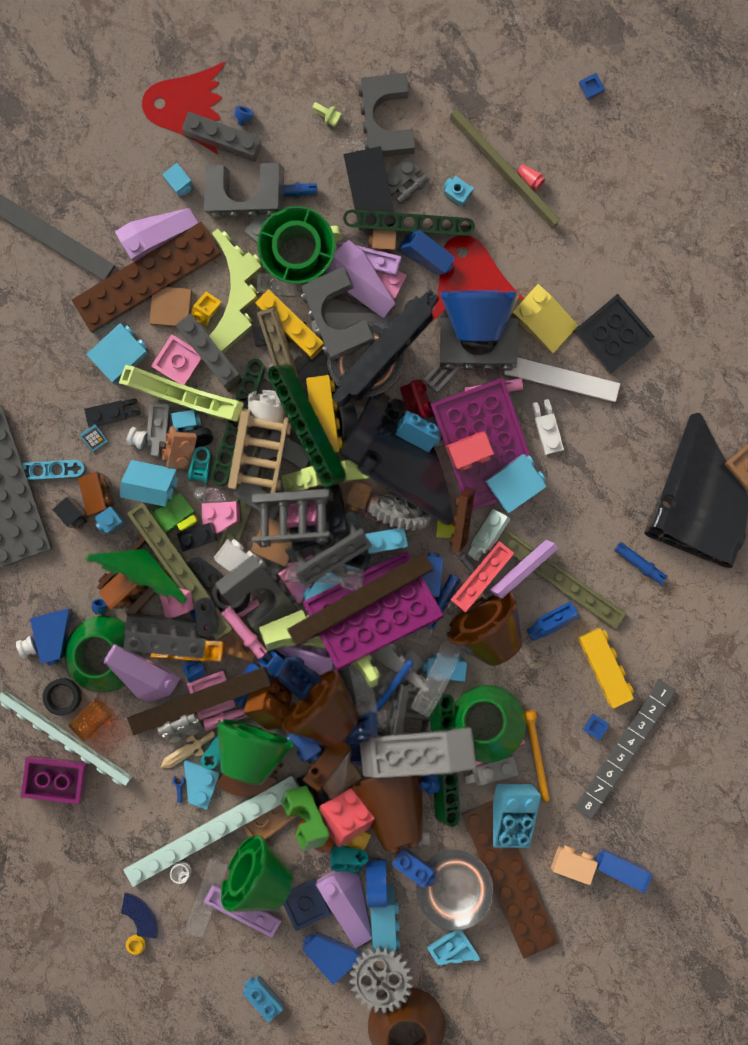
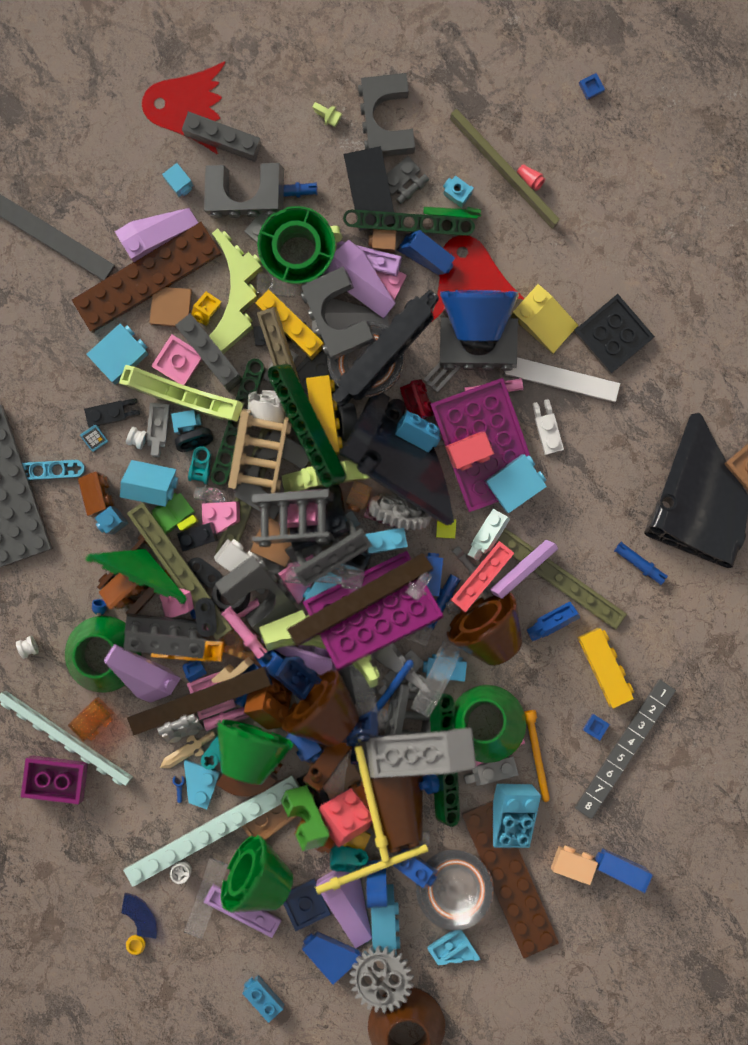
blue slope [30,608,72,666] -> none
black tyre [43,678,82,715] -> none
black brick [52,497,90,529] -> none
nougat bracket [162,426,197,469] -> none
blue tile [234,106,254,126] -> none
reddish brown plate [450,487,476,553] -> none
none -> tan slope [211,657,254,683]
none -> light yellow bar [316,844,428,894]
none -> light yellow bar [355,745,390,862]
none -> clear piece [406,572,432,601]
none -> green piece [423,207,481,219]

